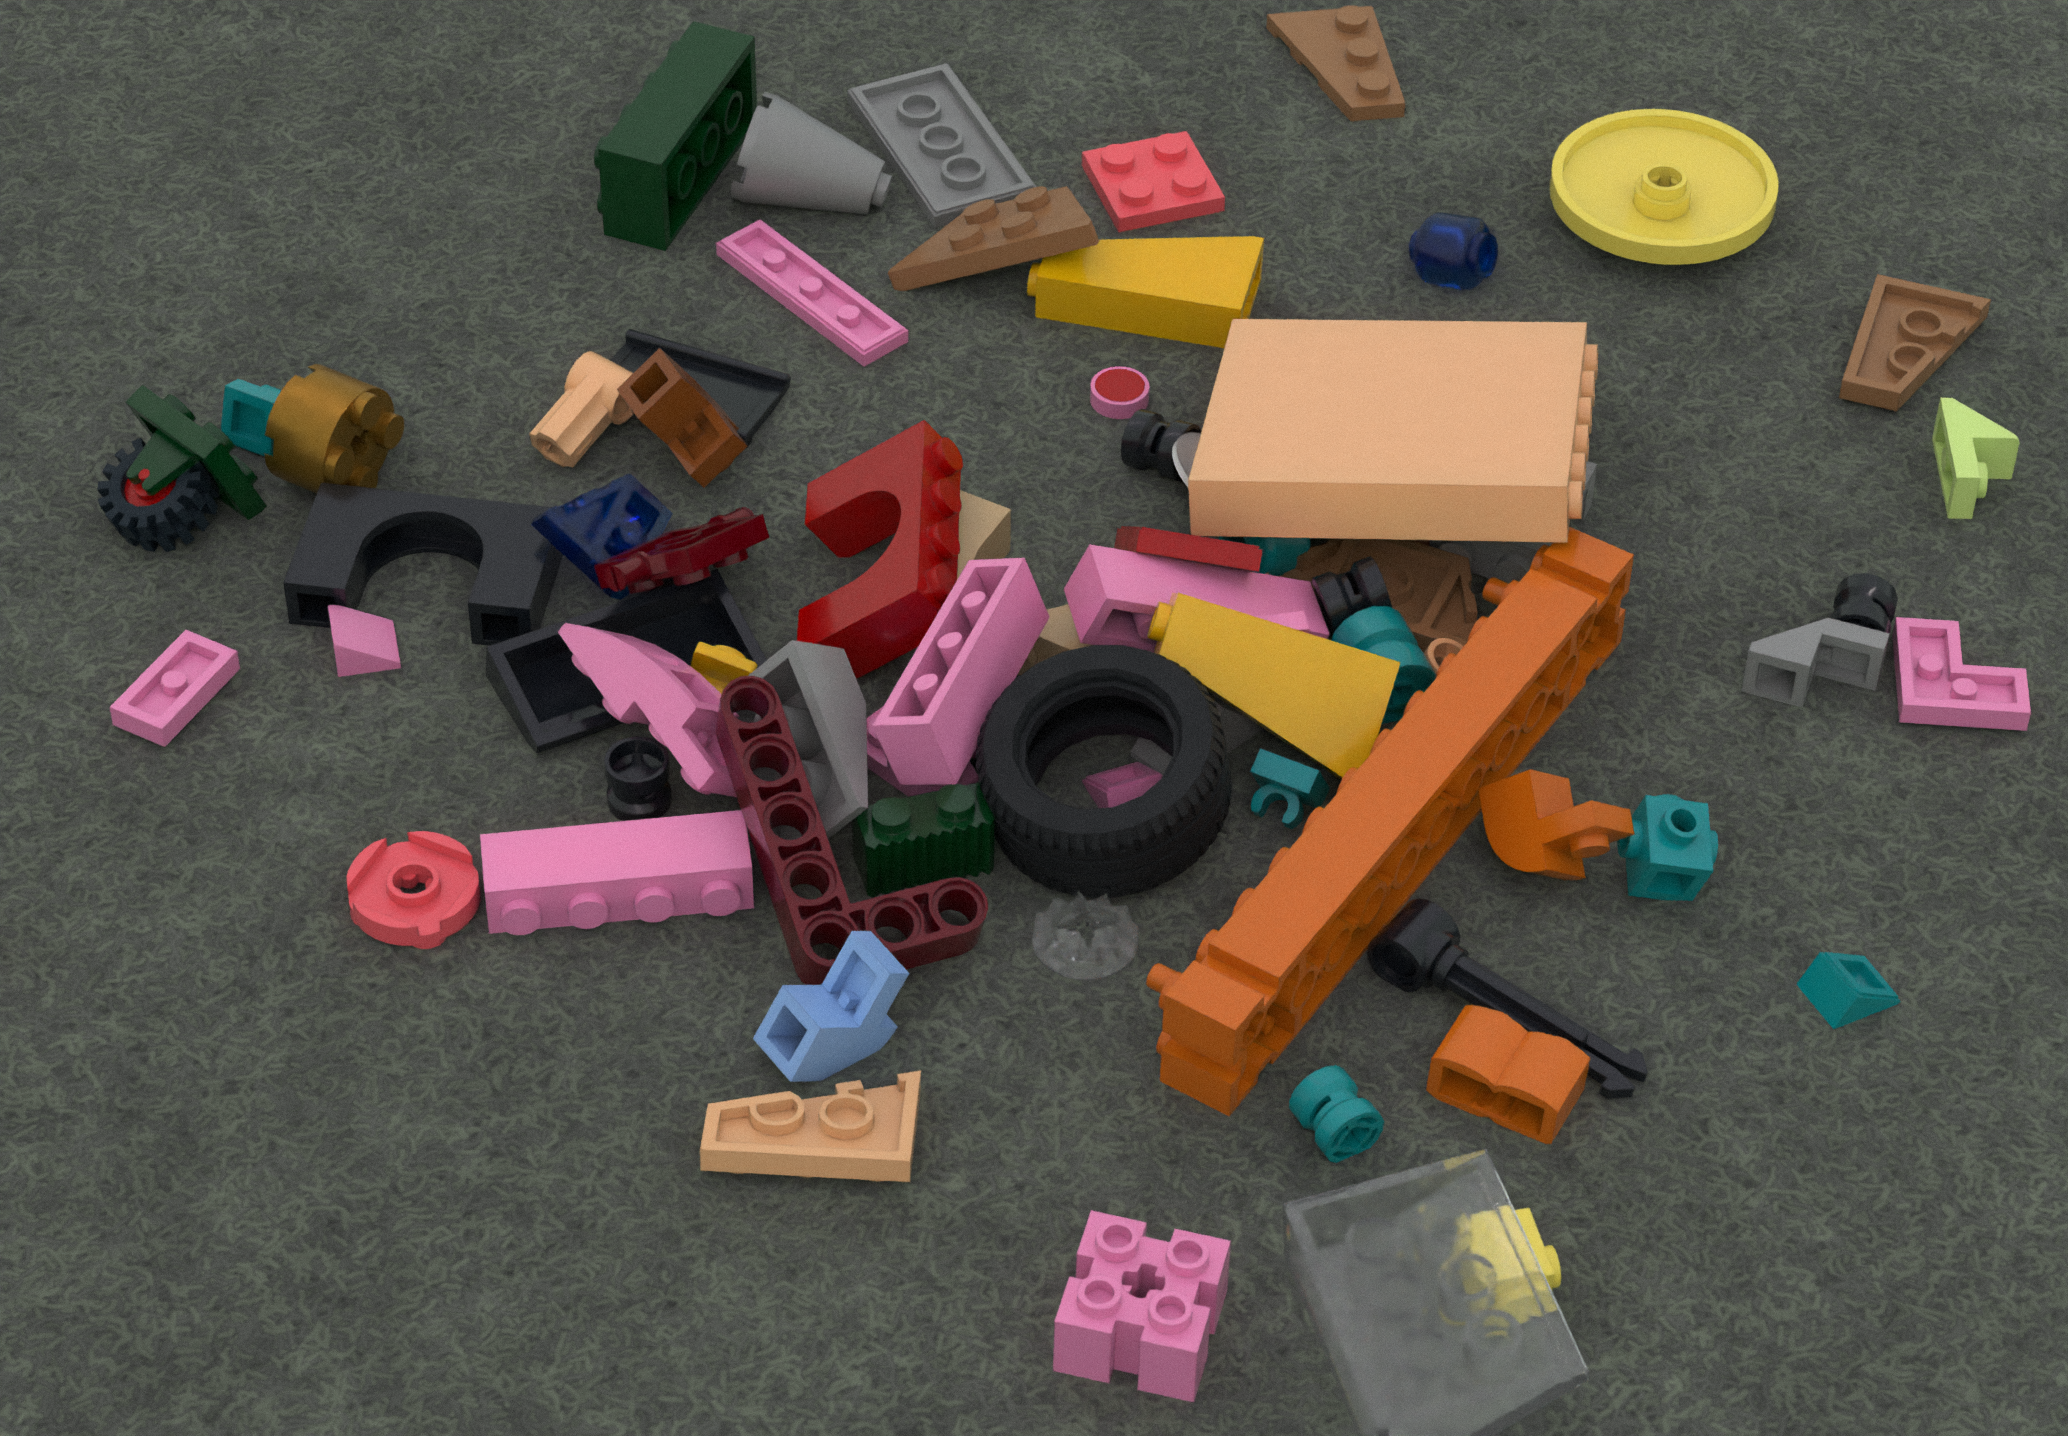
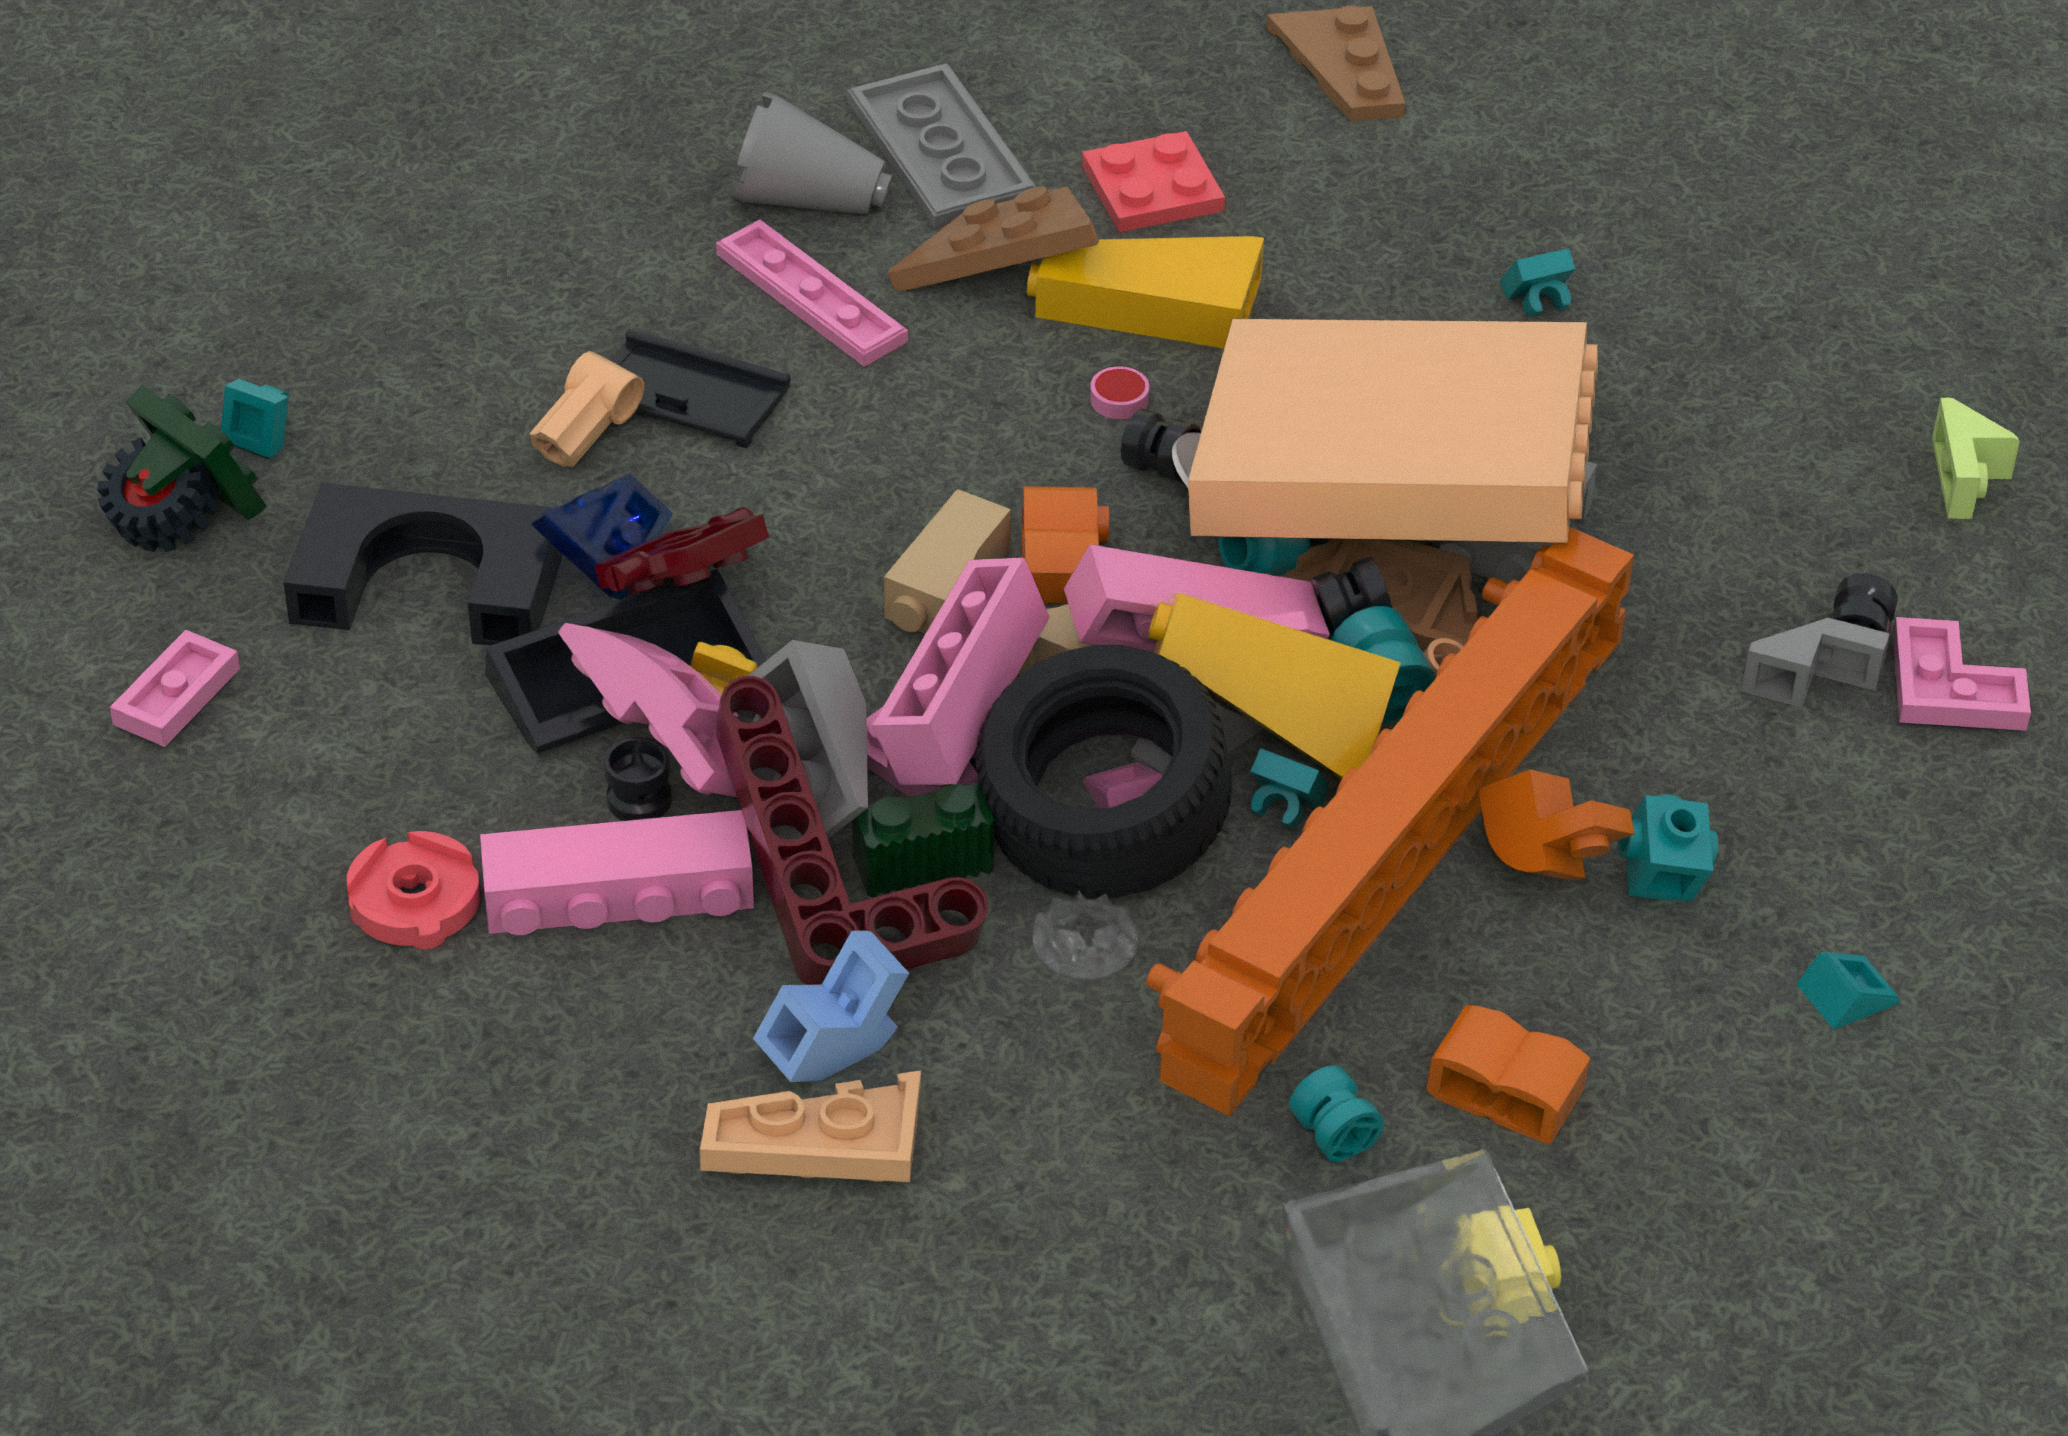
pearl gold brick [264,364,405,494] -> none
bright pink slope [328,605,401,677] -> none
dark green brick [594,21,757,251] -> none
dark orange brick [617,348,747,488] -> none
red arch [797,420,963,679] -> none
bright pink brick [1053,1210,1231,1402] -> none
red tile [1114,526,1262,572] -> none
black piece [1367,899,1648,1099] -> none
clear blue head [1409,212,1498,290] -> none
light yellow dish [1549,109,1779,265] -> none
medium nougat wing [1839,274,1991,411] -> none
none -> orange brick [1021,486,1109,604]
none -> teal tile [1500,248,1576,318]

